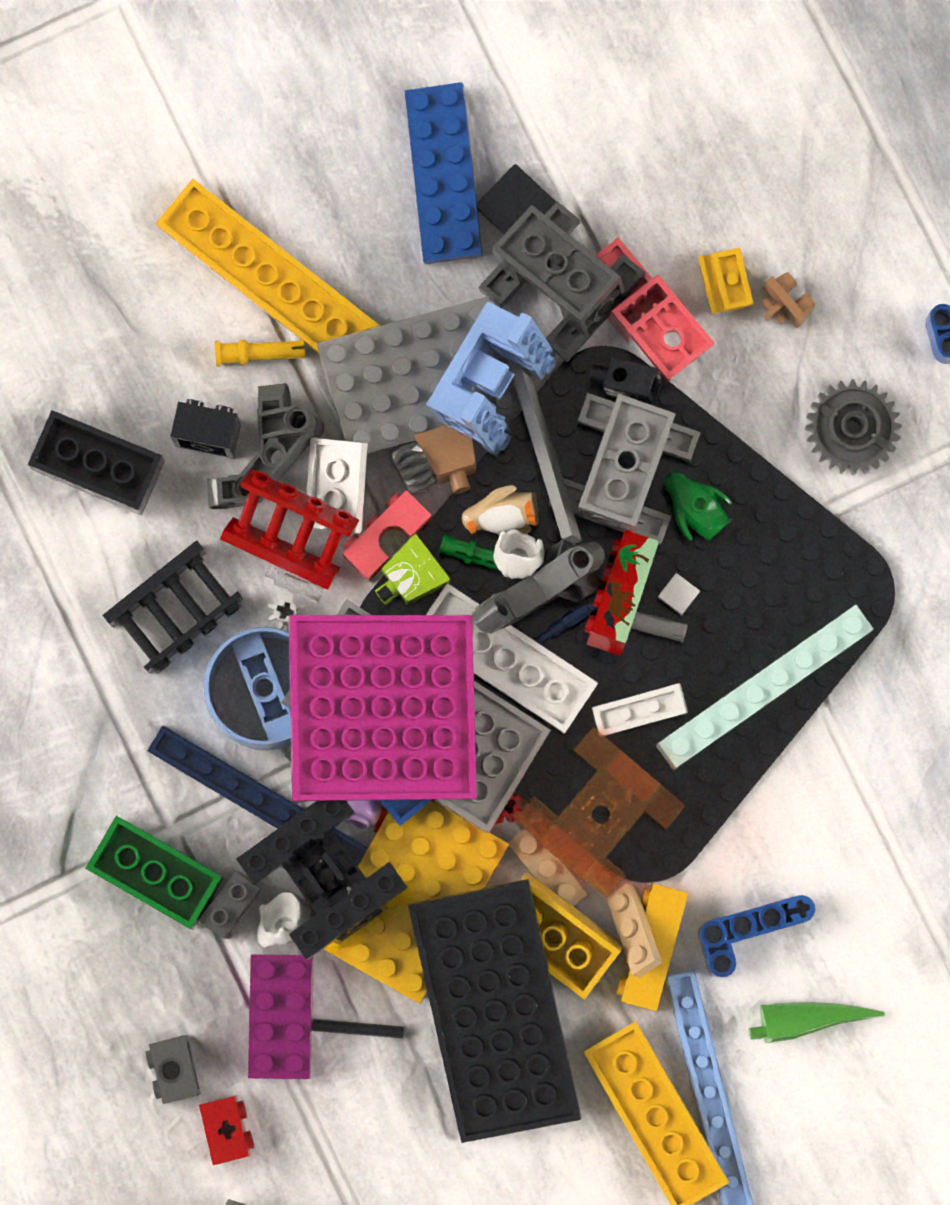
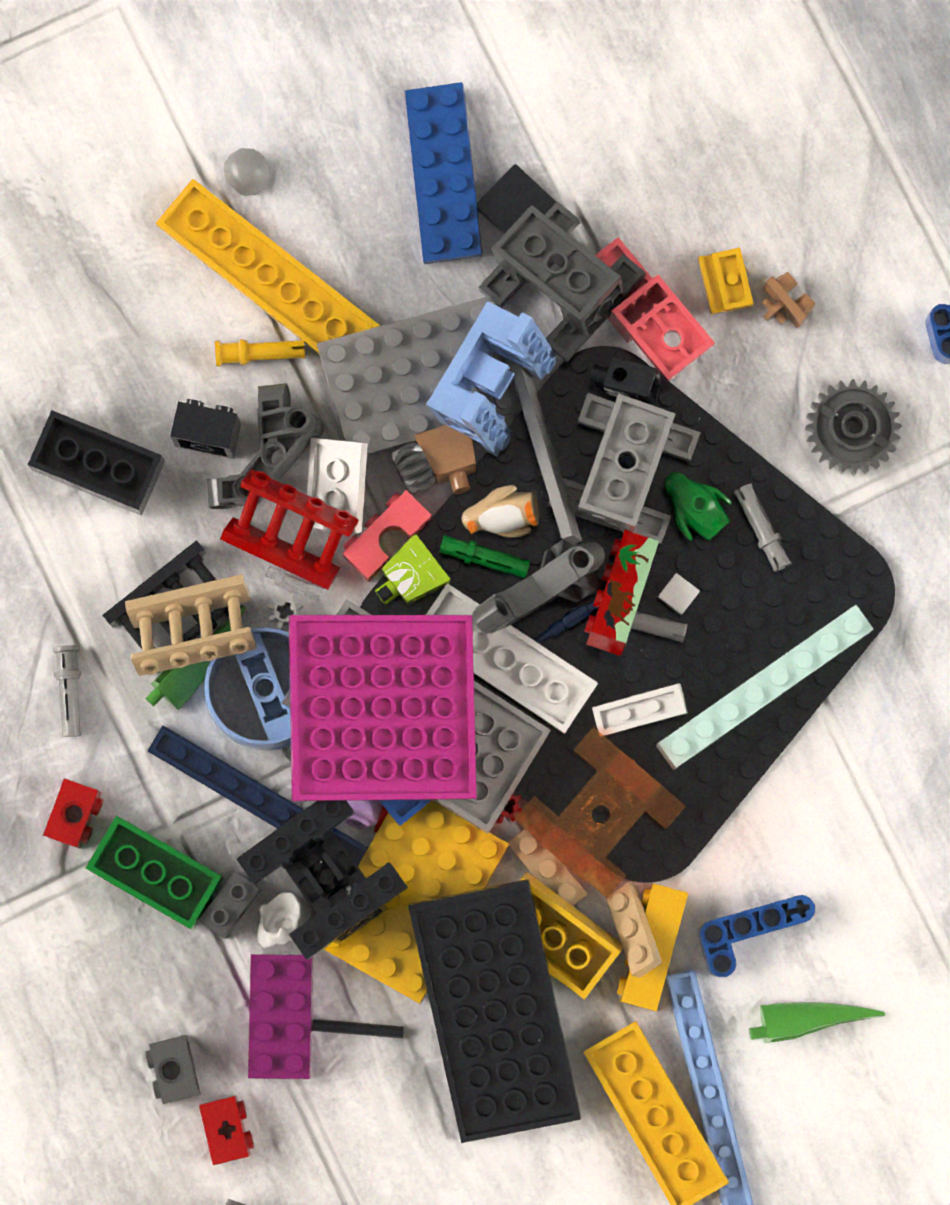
white hair [493,529,545,579] -> none
none -> red brick [43,778,104,849]
none -> light grey pin [52,645,81,737]
none -> tan fence [125,574,257,676]
none -> bright green piece [145,605,246,710]
none -> light grey hair [223,148,271,196]
none -> light grey pin [734,484,792,572]

